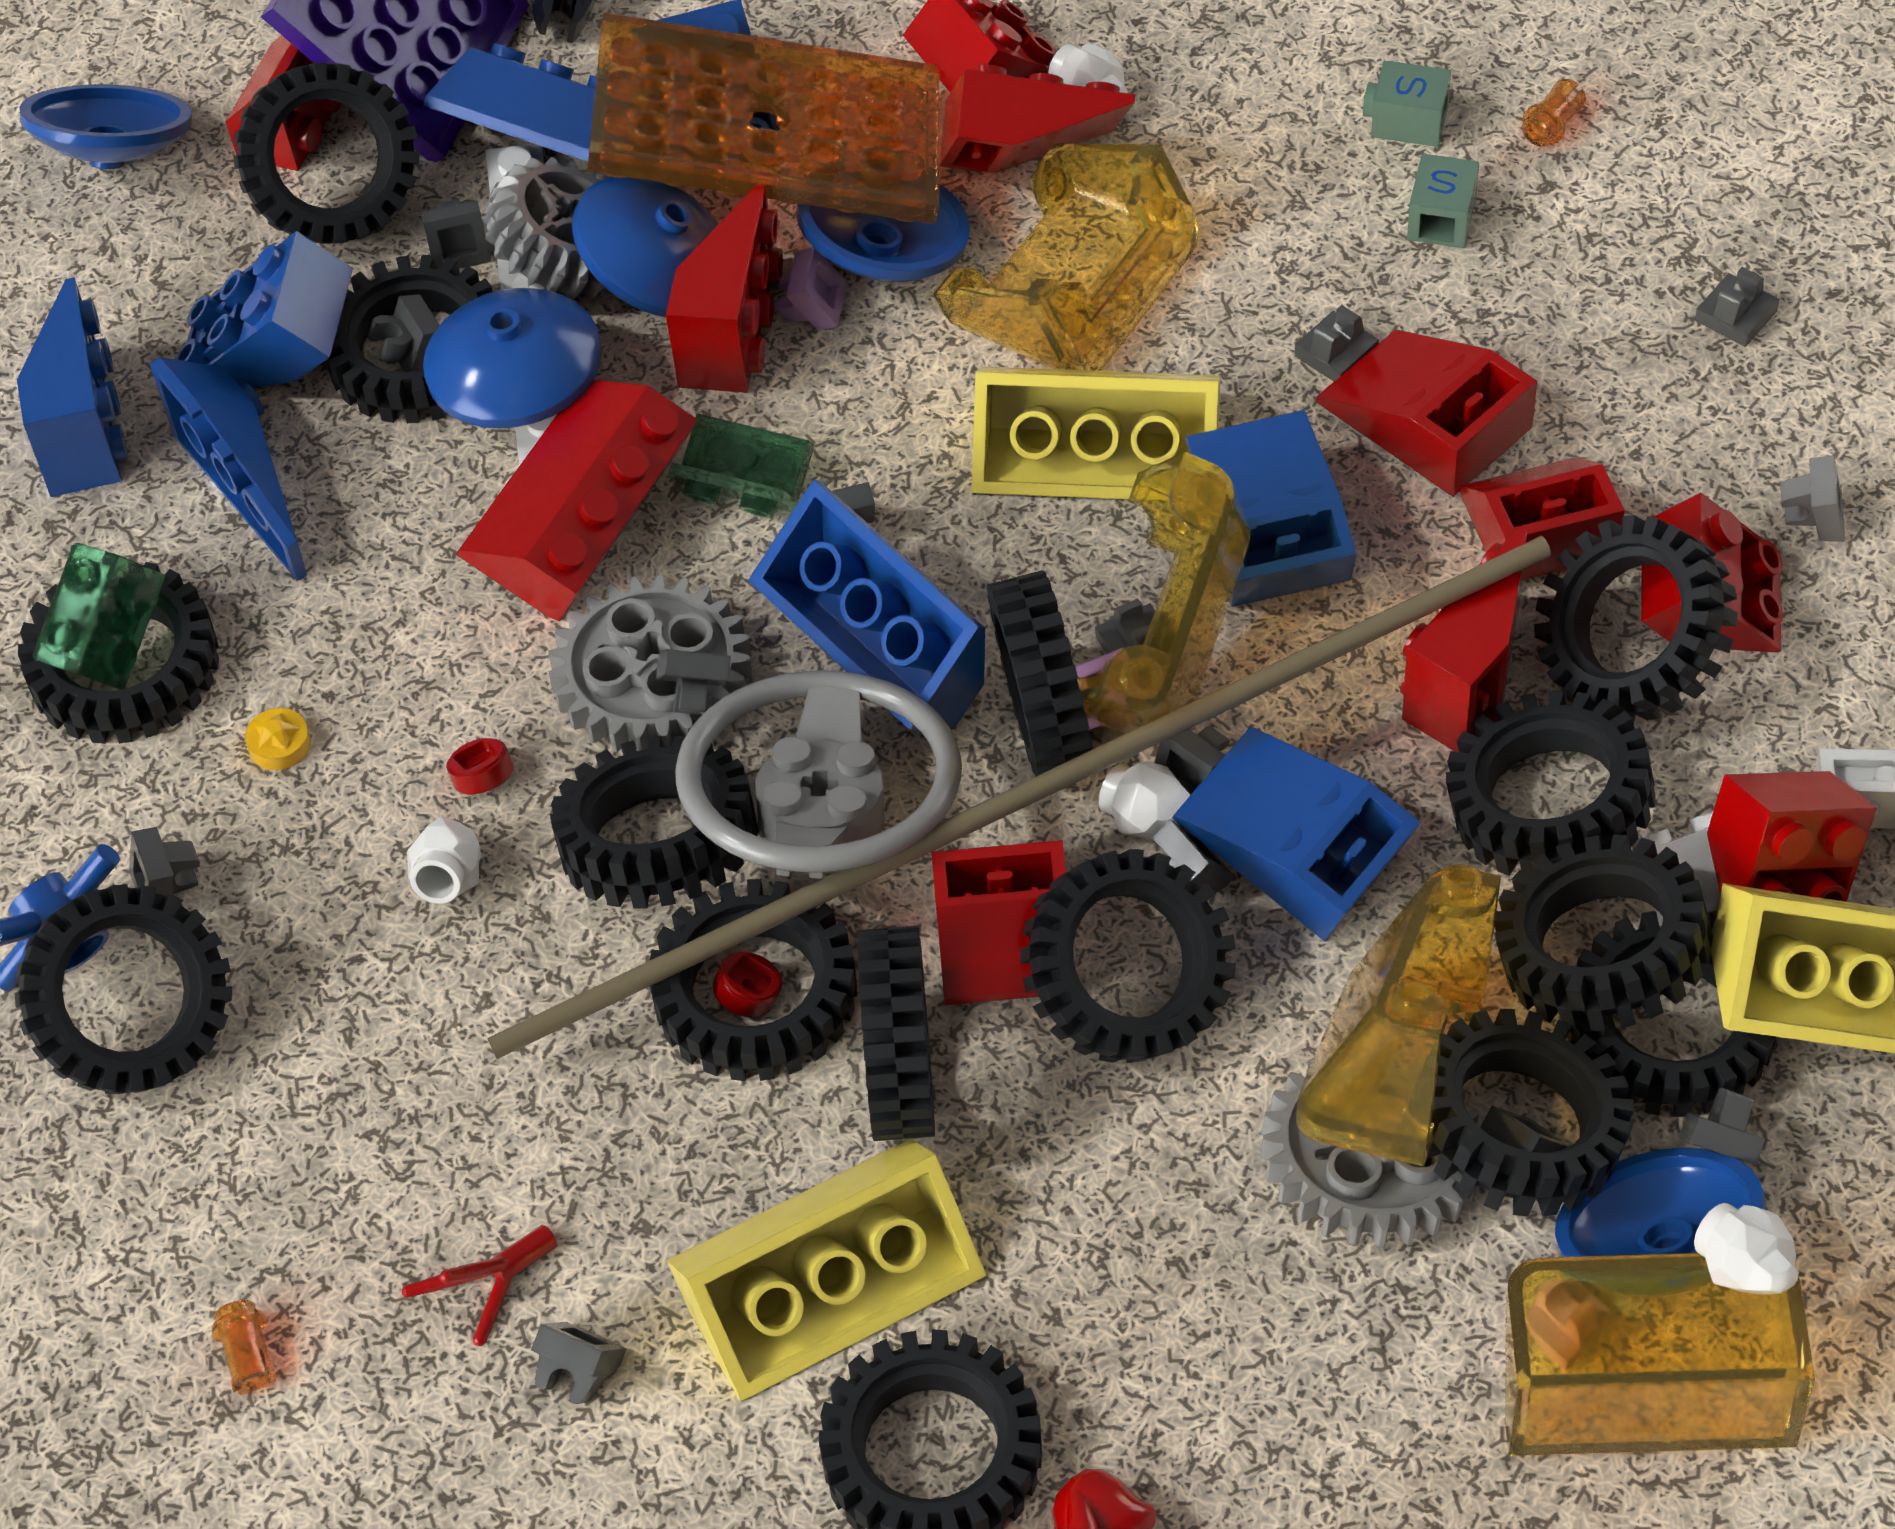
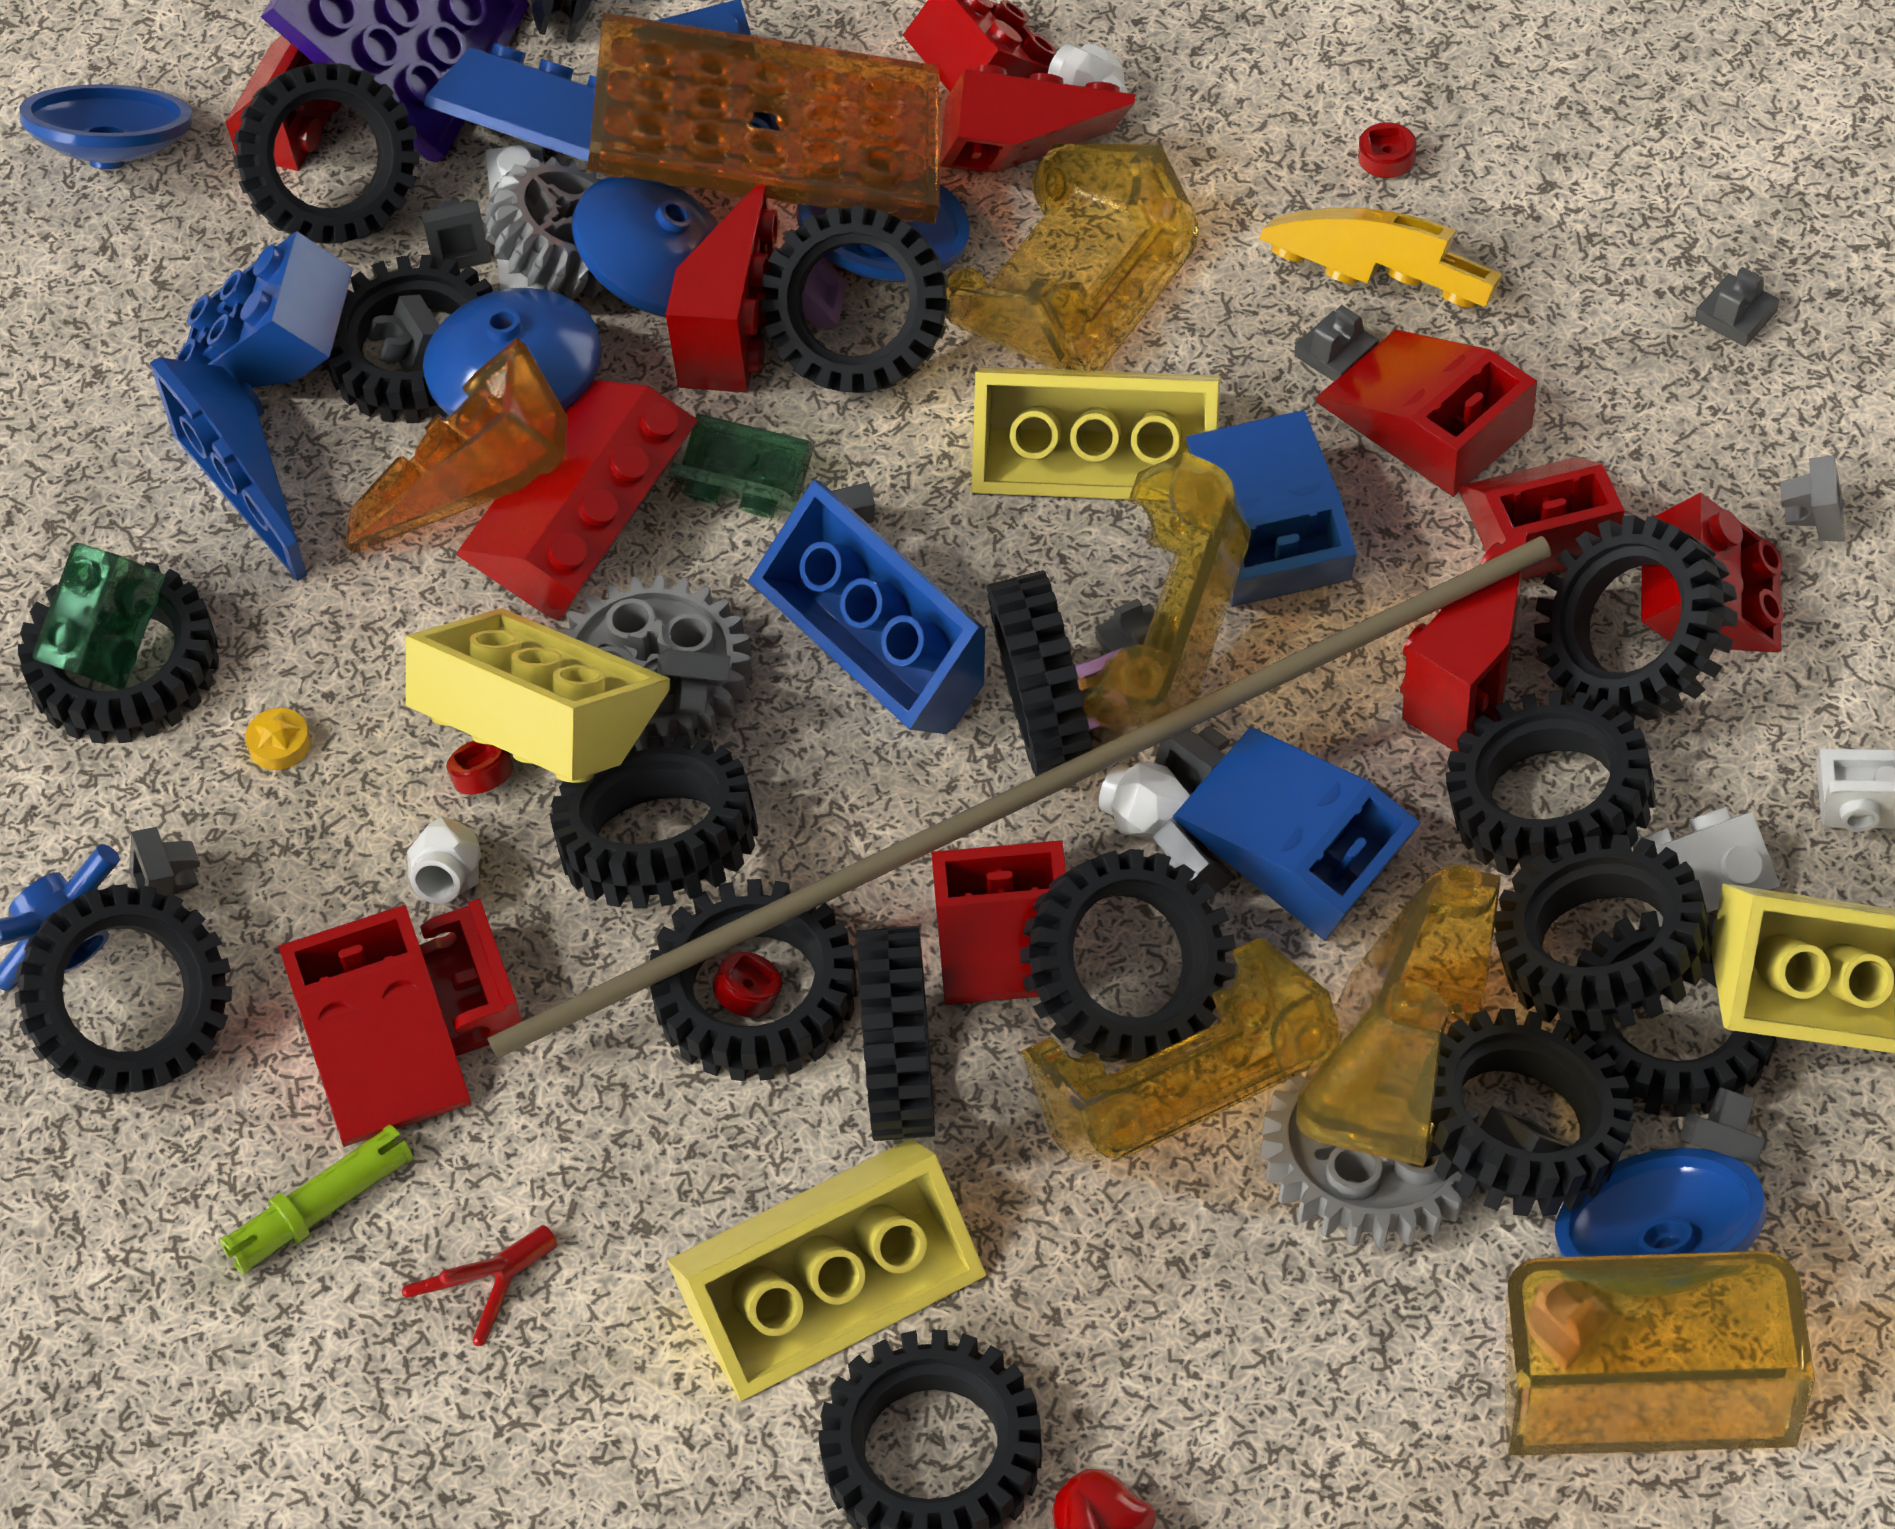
blue slope [17,277,128,497] -> none
clear orange pin [211,1300,277,1395] -> none
dark grey tile [531,1322,627,1404] -> none
light grey piece [675,670,962,879] -> none
sand green brick [1363,60,1451,147] -> none
sand green brick [1407,153,1479,248] -> none
clear orange pin [1522,78,1587,147] -> none
white rock [1694,1203,1799,1294] -> none
red slope [1707,771,1877,902] -> none
none -> lime pin [219,1124,413,1275]
none -> red slope [278,904,472,1147]
none -> clear orange wedge [345,338,568,553]
none -> light yellow slope [406,608,670,783]
none -> red hinge [420,898,522,1056]
none -> black tyre [760,205,950,393]
none -> clear yellow windscreen [1021,936,1340,1164]
none -> yellow slope [1259,208,1502,308]
none -> red tile [1358,122,1417,178]

